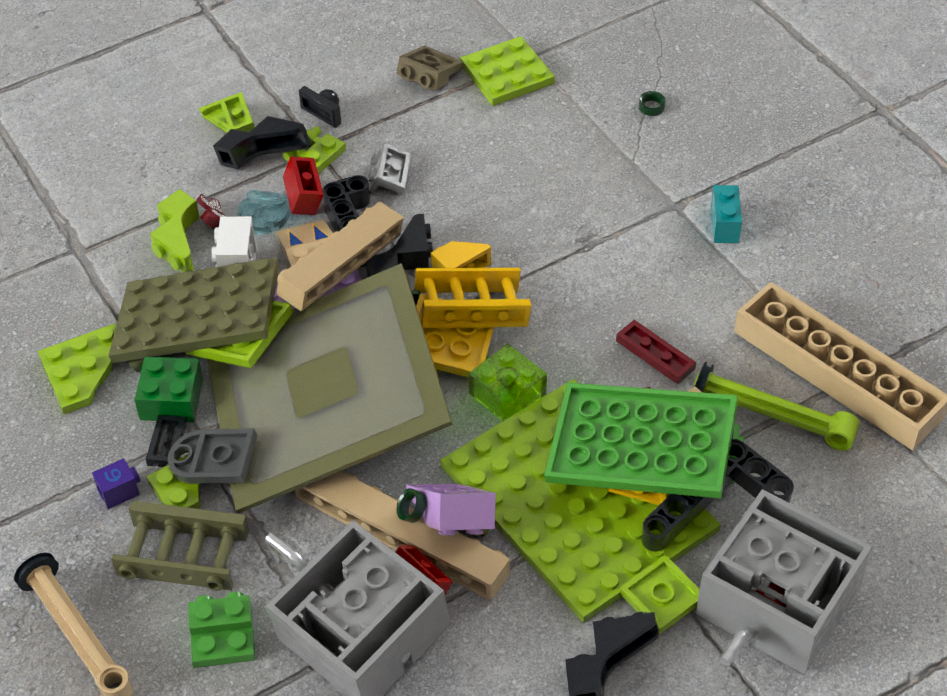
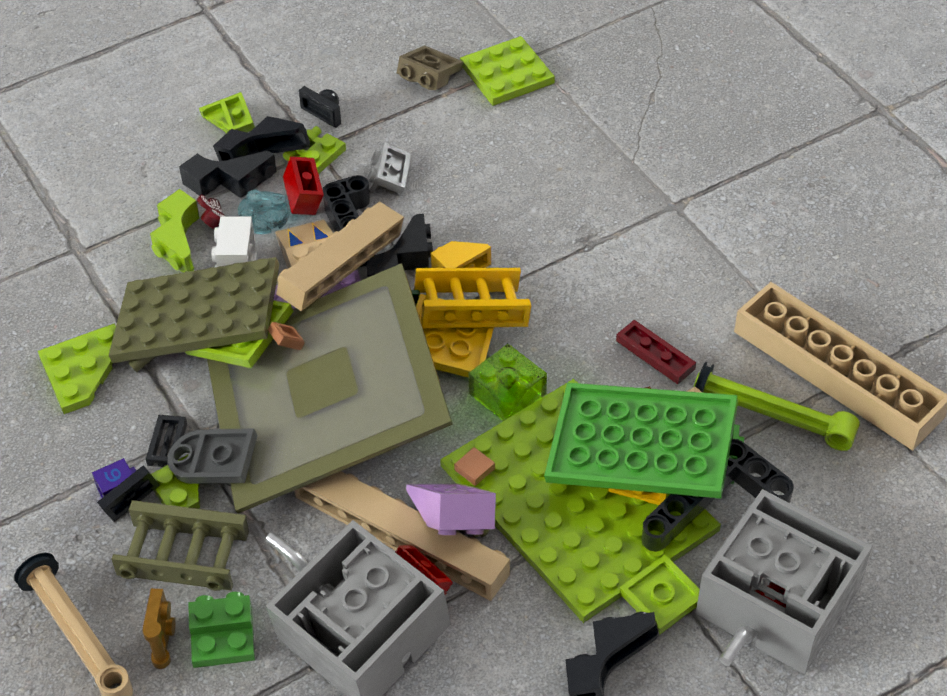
green brick [134,357,203,422] -> none
dark green piece [396,488,426,523] -> none
dark green piece [639,91,665,116] -> none
teal brick [710,185,742,243] -> none
none -> black tile [97,465,160,522]
none -> pearl gold plate [142,588,176,669]
none -> black arch [179,151,277,198]
none -> nougat tile [268,322,305,350]
none -> nougat tile [454,447,495,486]

